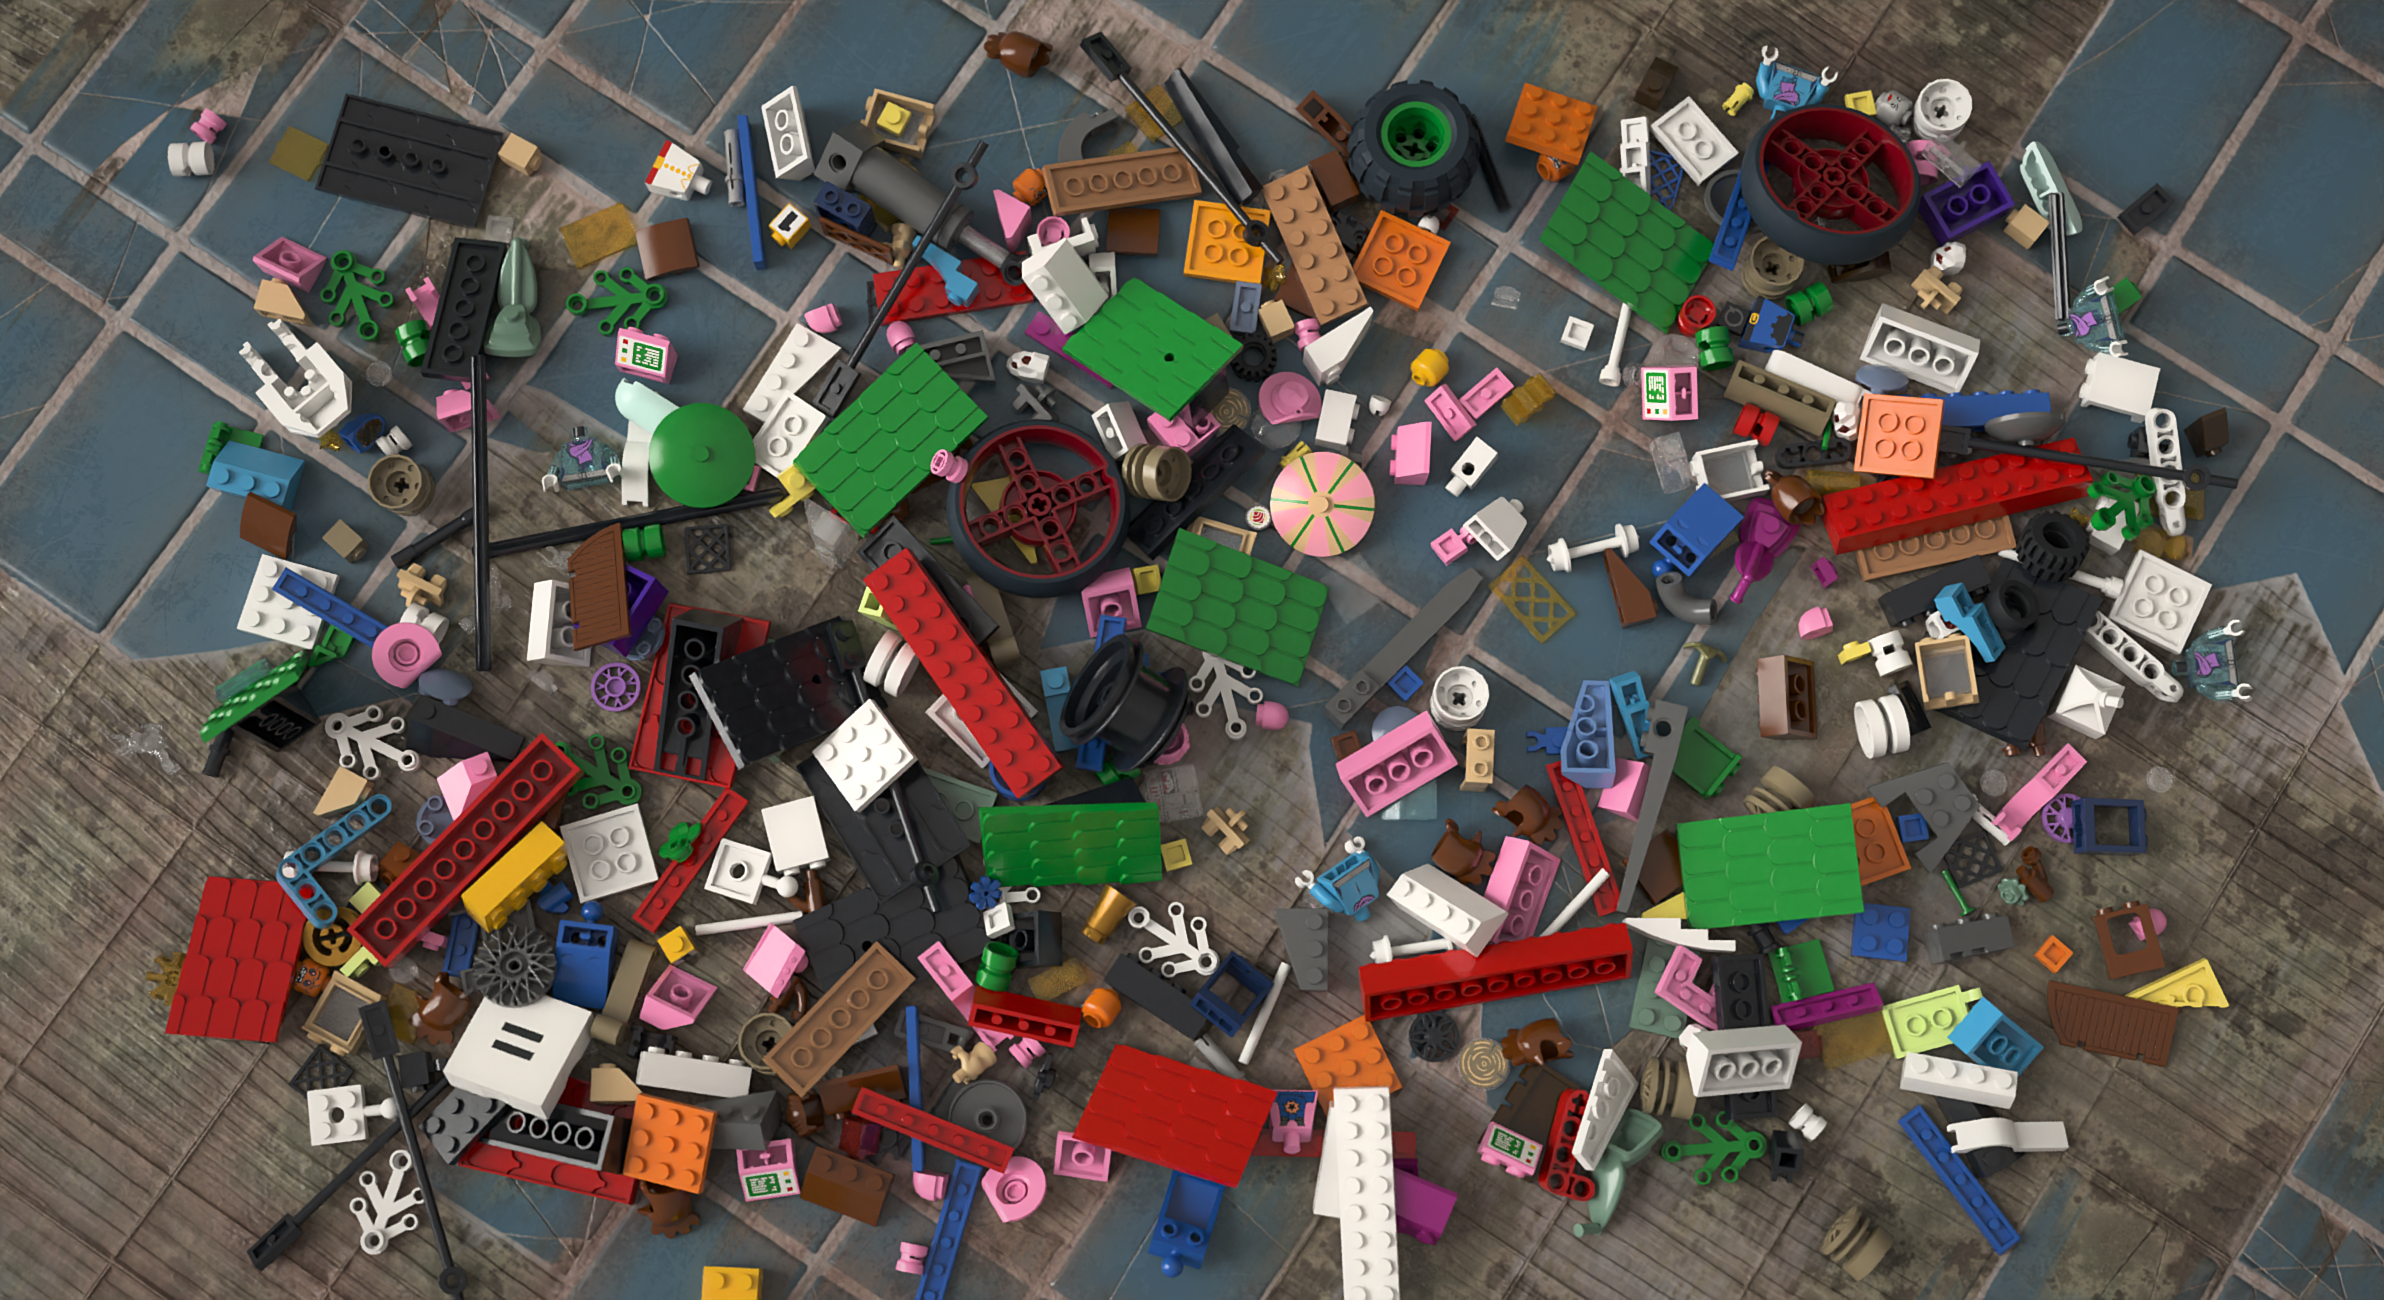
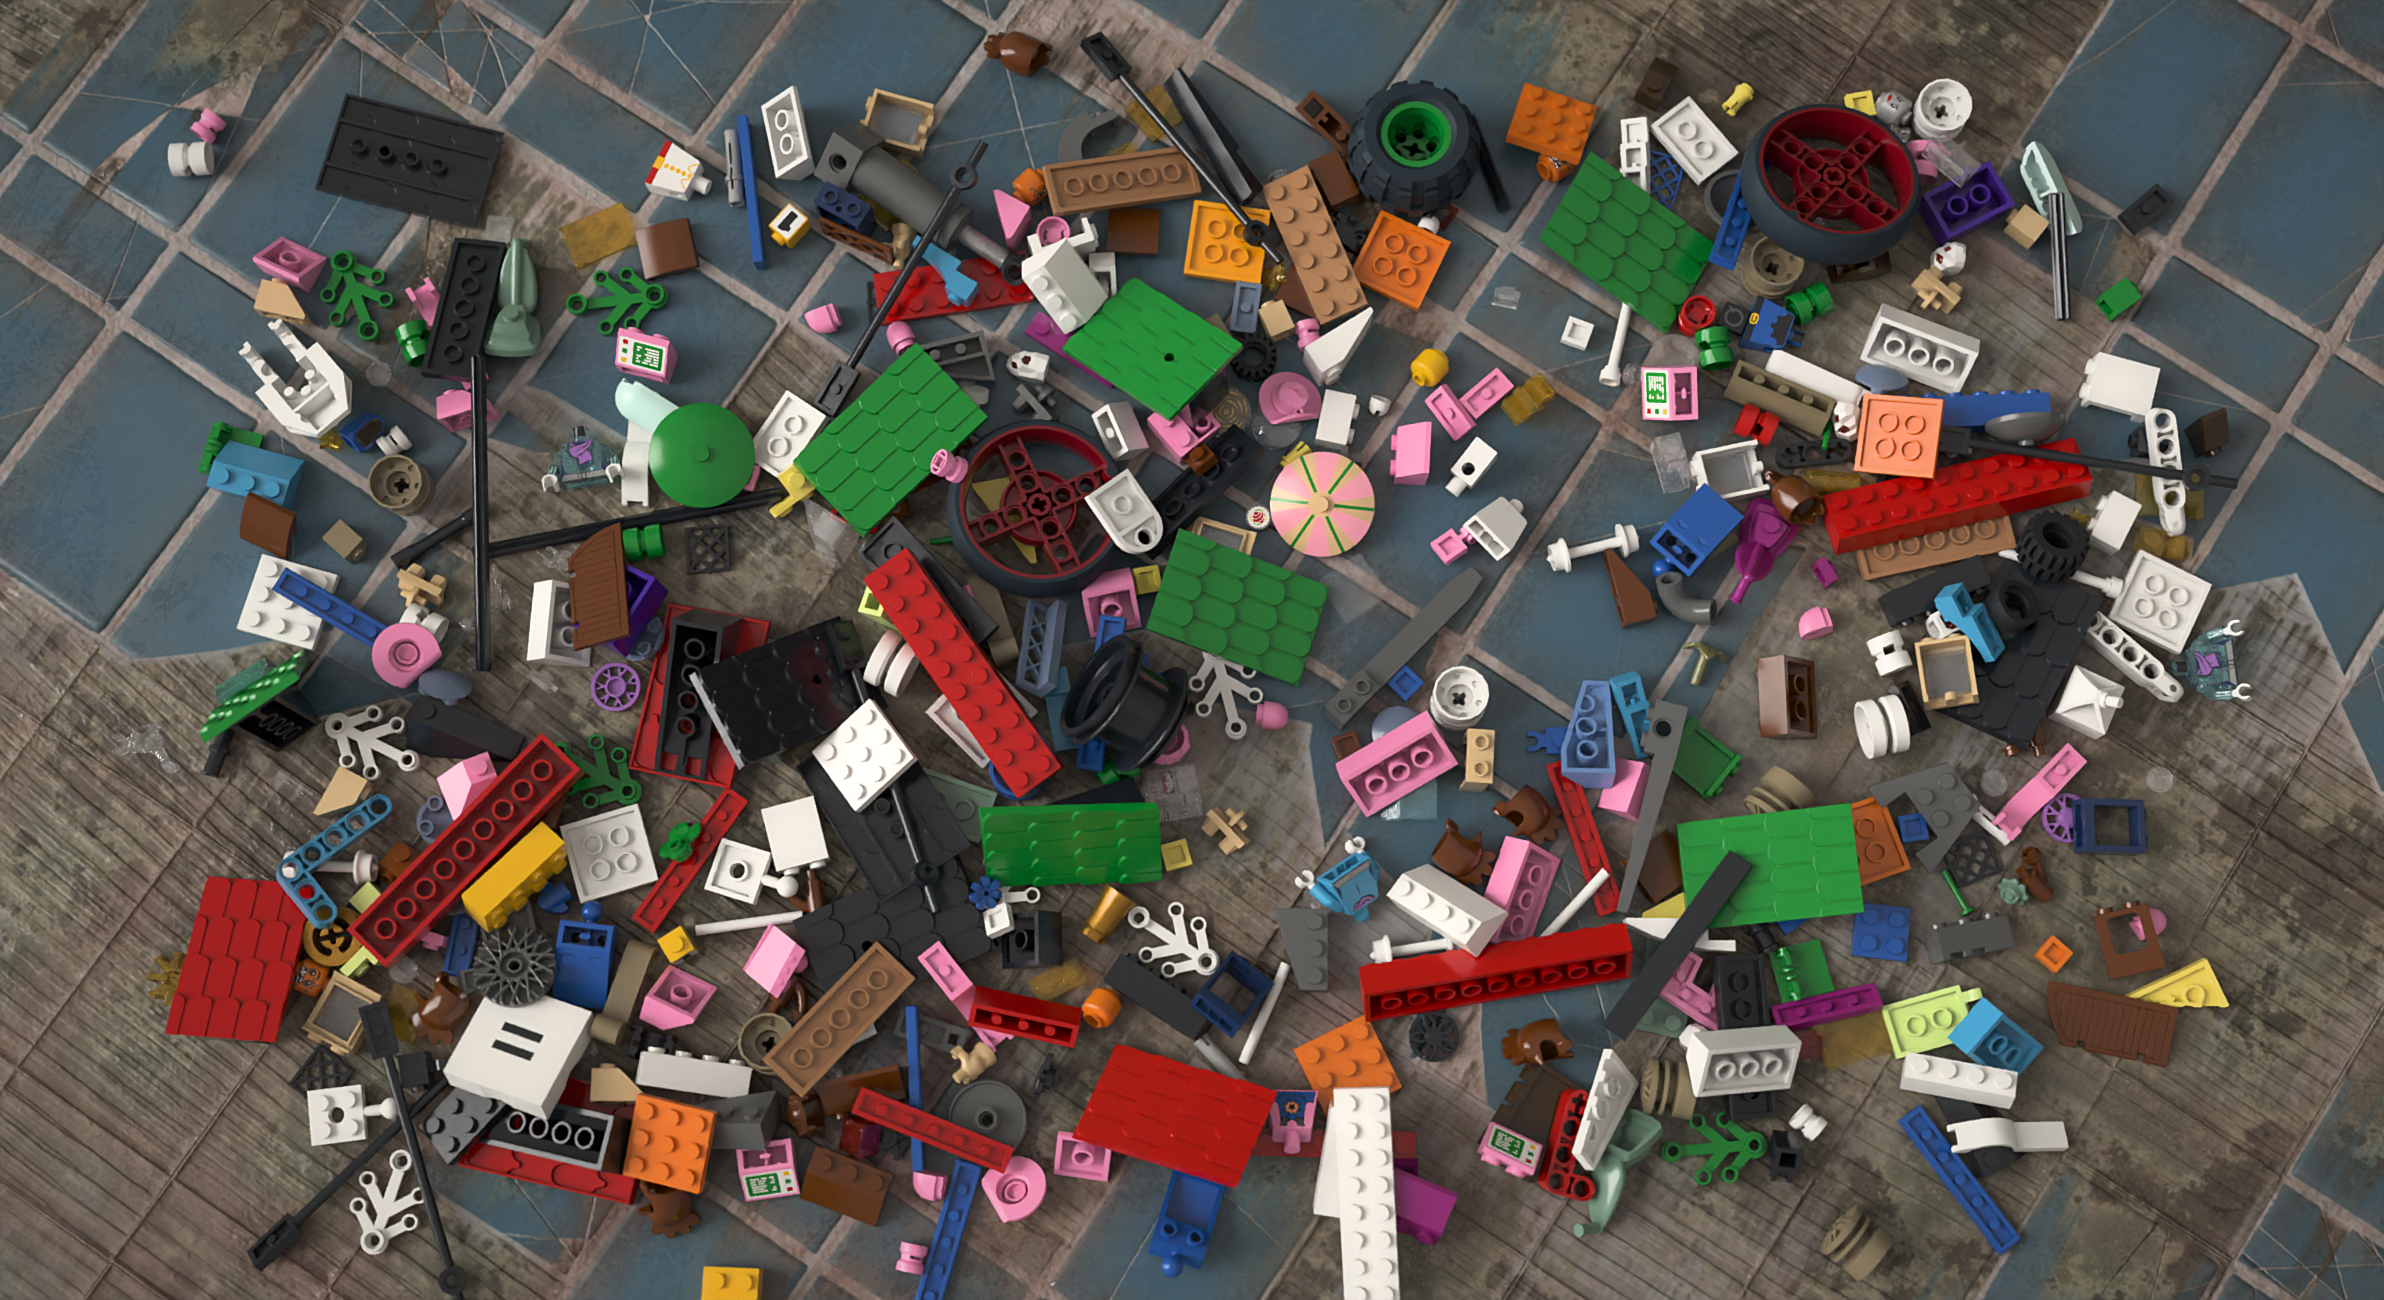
clear yellow piece [269,126,329,182] -> none
green slope [308,624,355,667] -> none
tan brick [498,133,543,177] -> none
white wing [743,323,842,423] -> none
light yellow plate [876,101,912,137] -> none
green wheel [975,941,1019,991] -> none
bright pink wheel [1009,1037,1046,1069] -> none
dark tan wheel [1122,444,1192,501] -> none
dark tan tile [1456,1037,1510,1091] -> none
clear yellow window [1488,555,1576,644] -> none
torso [1756,45,1838,120] -> none
light yellow plate [1838,641,1871,665] -> none
torso [2057,276,2128,357] -> none
green plant [2087,471,2156,541] -> none
none -> white tile [963,385,989,408]
none -> sand blue fence [1015,599,1068,698]
none -> white tile [1084,469,1163,554]
none -> reddish brown plate [1183,442,1219,477]
none -> black tile [1602,850,1752,1042]

